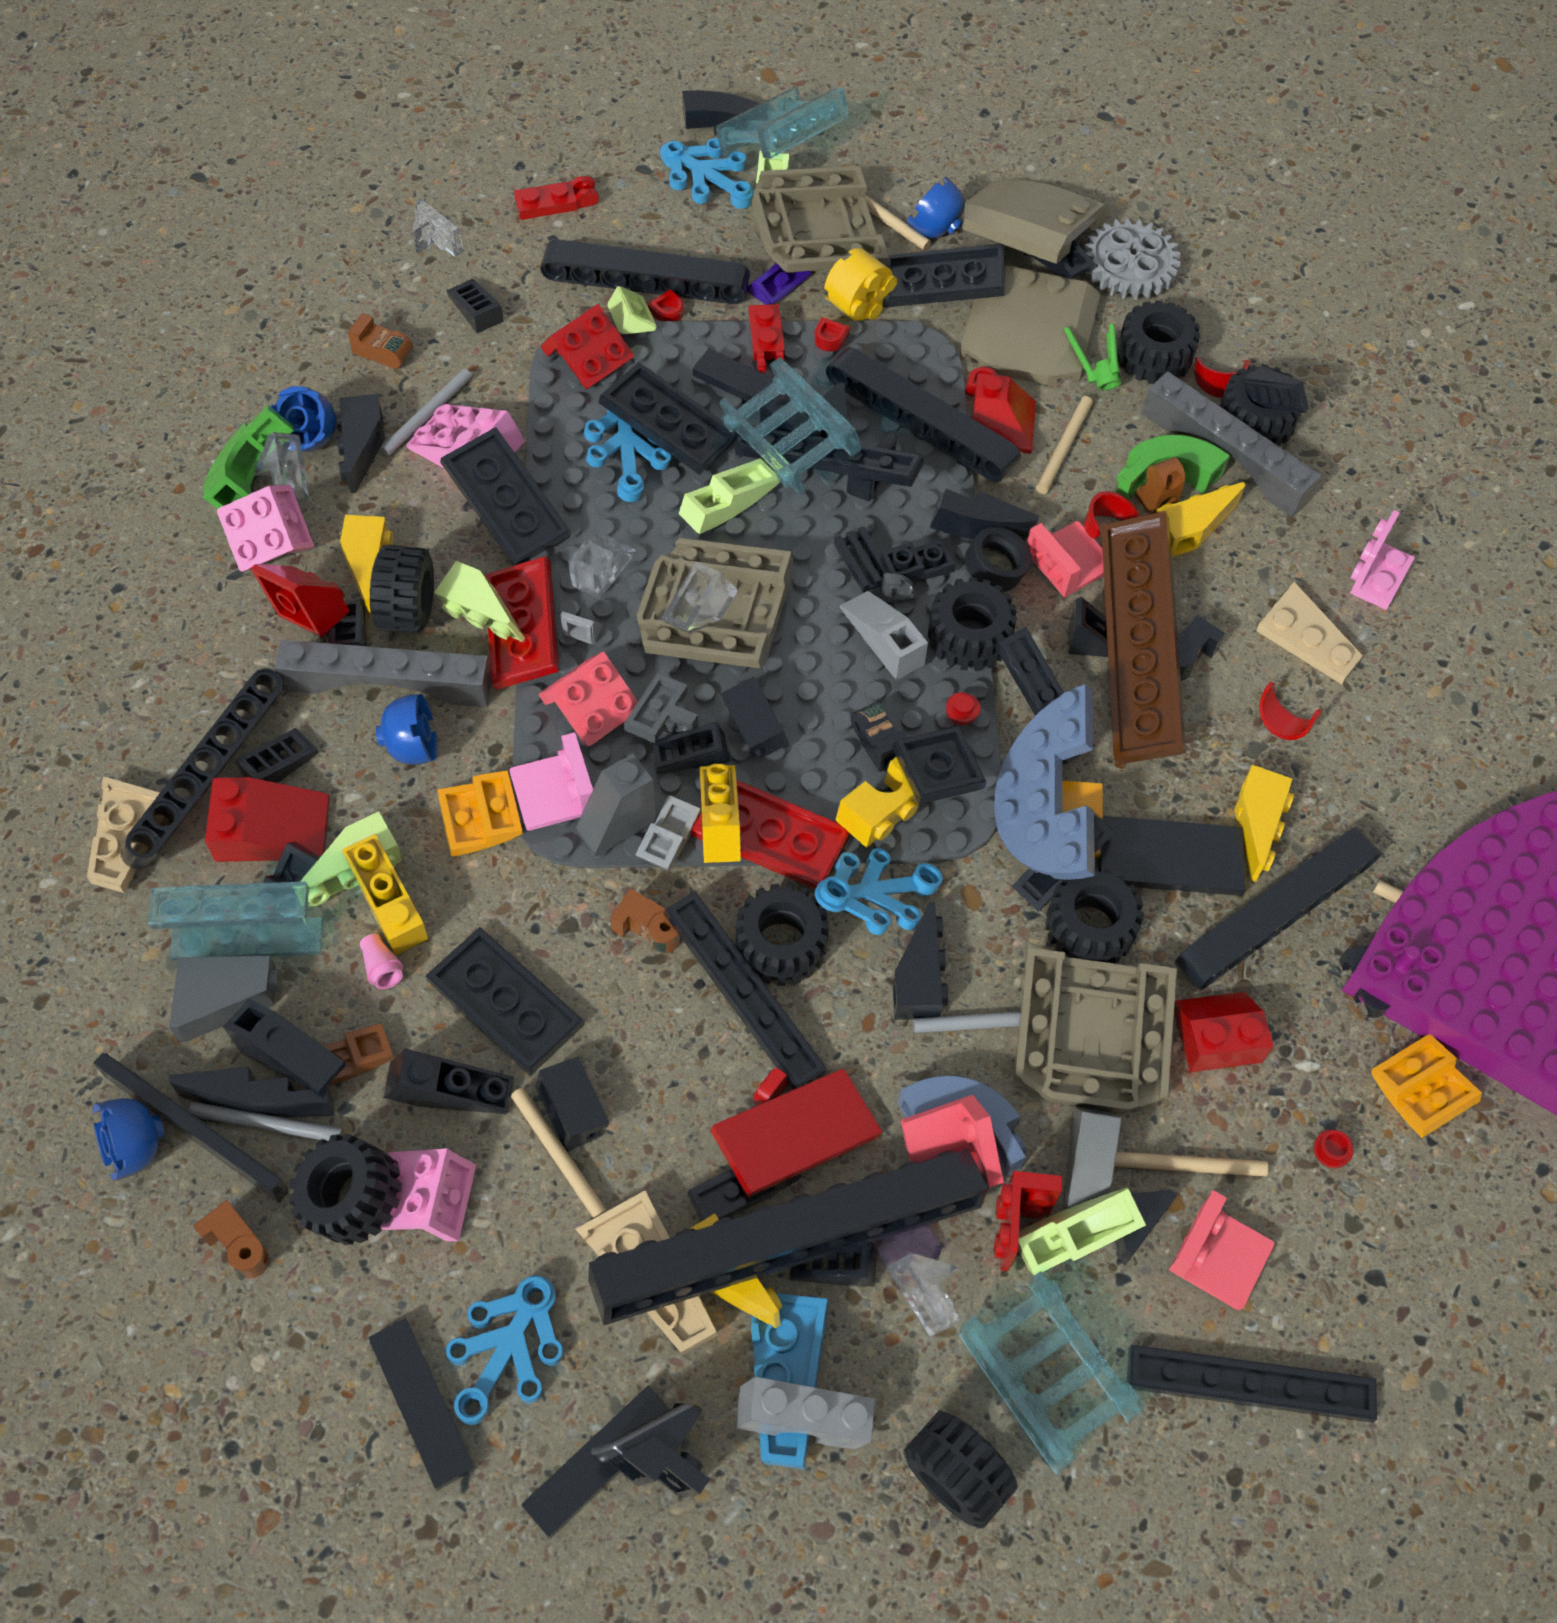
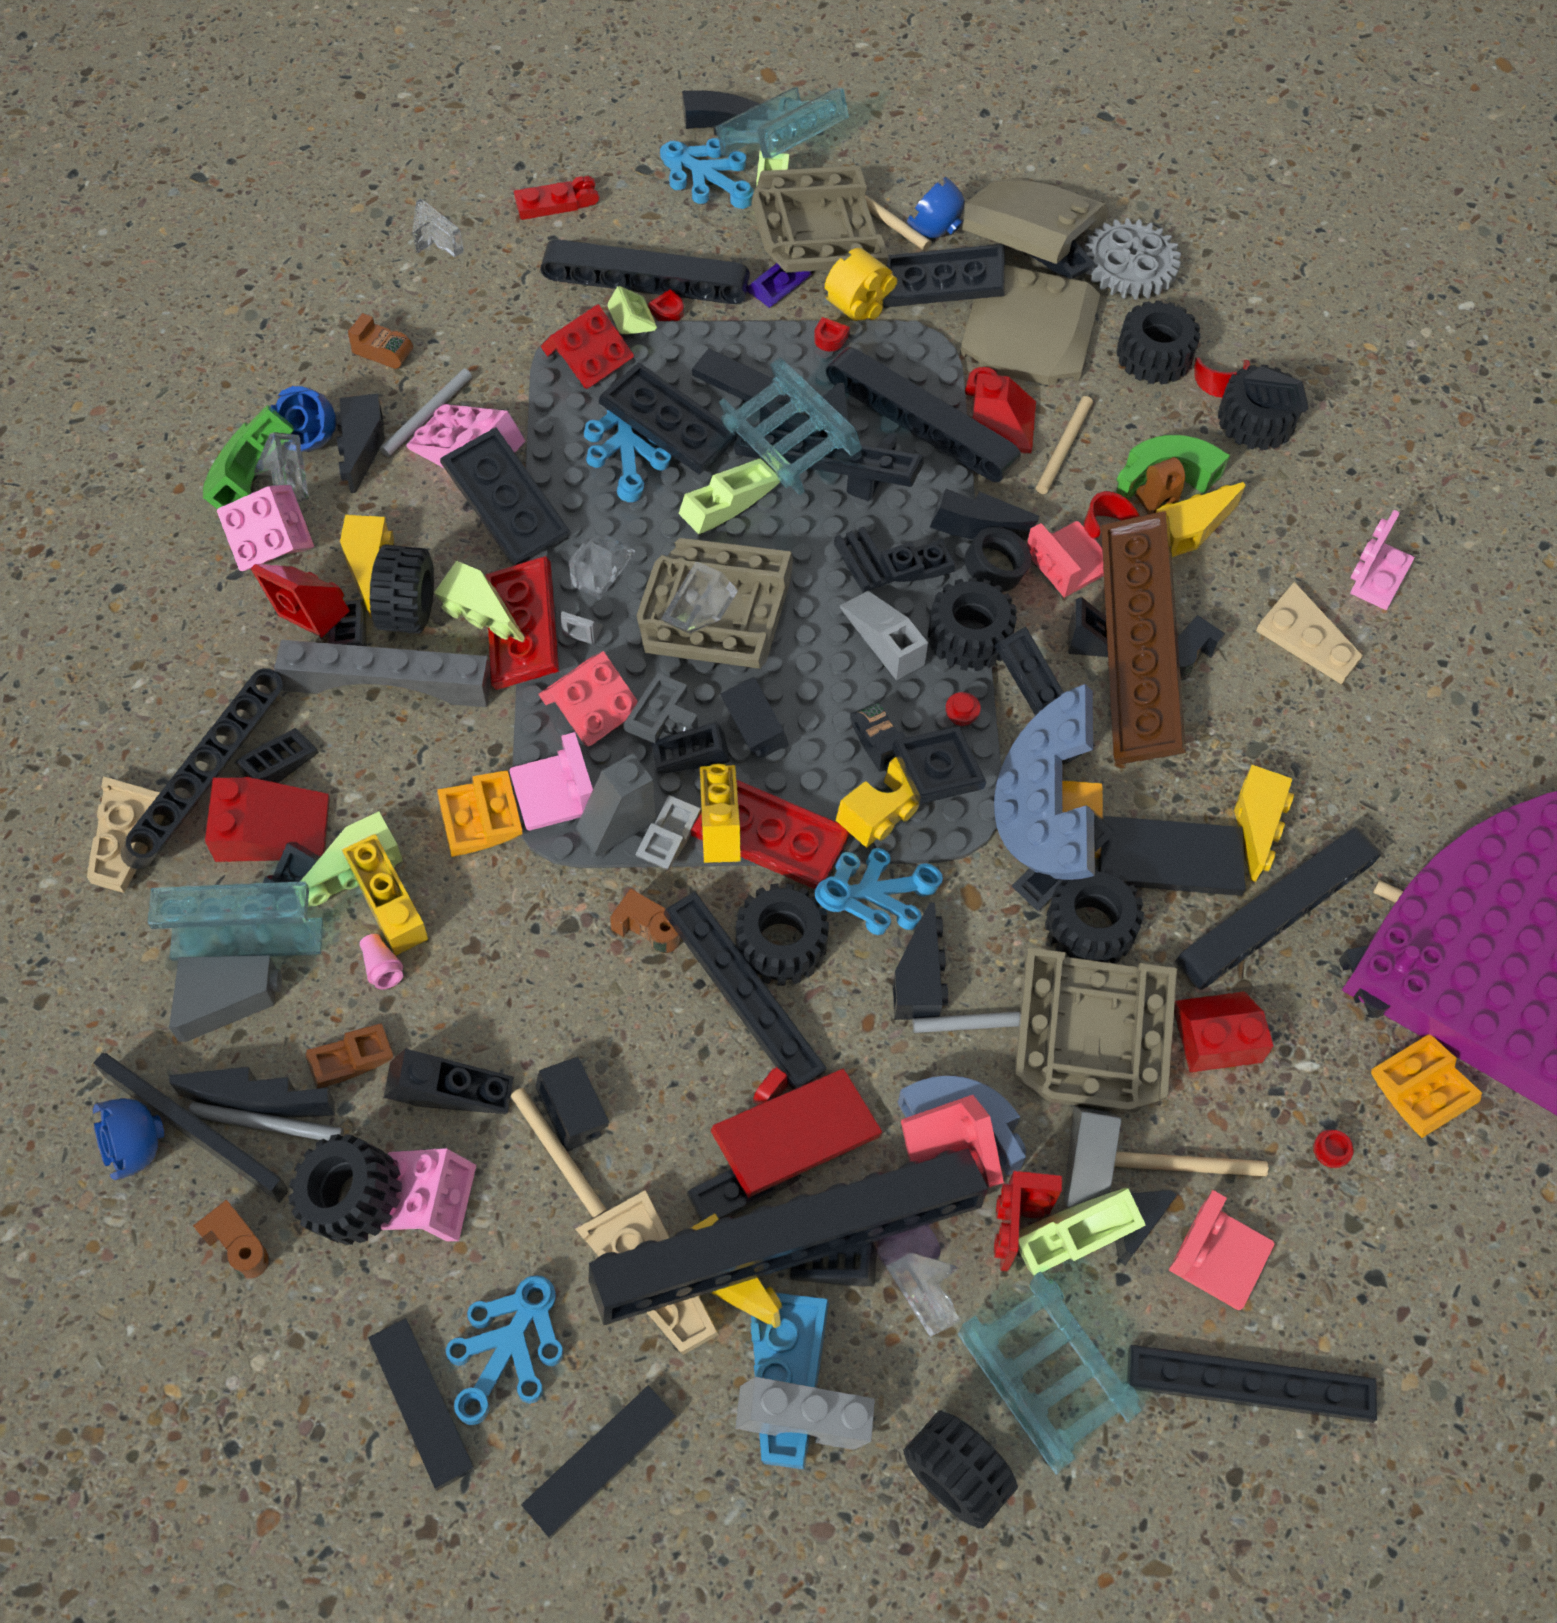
black slope [223,999,346,1094] -> none
blue cylinder [376,694,438,765] -> none
black tile [425,927,584,1076] -> none
black slope [446,278,504,333] -> none
black piece [591,1403,710,1499] -> none
red hinge [748,304,785,374] -> none
dark grey tile [882,573,916,603] -> none
bright green plant [1064,323,1122,391] -> none
flat silver arch [1141,372,1322,518] -> none
red helmet [1259,681,1323,740] -> none

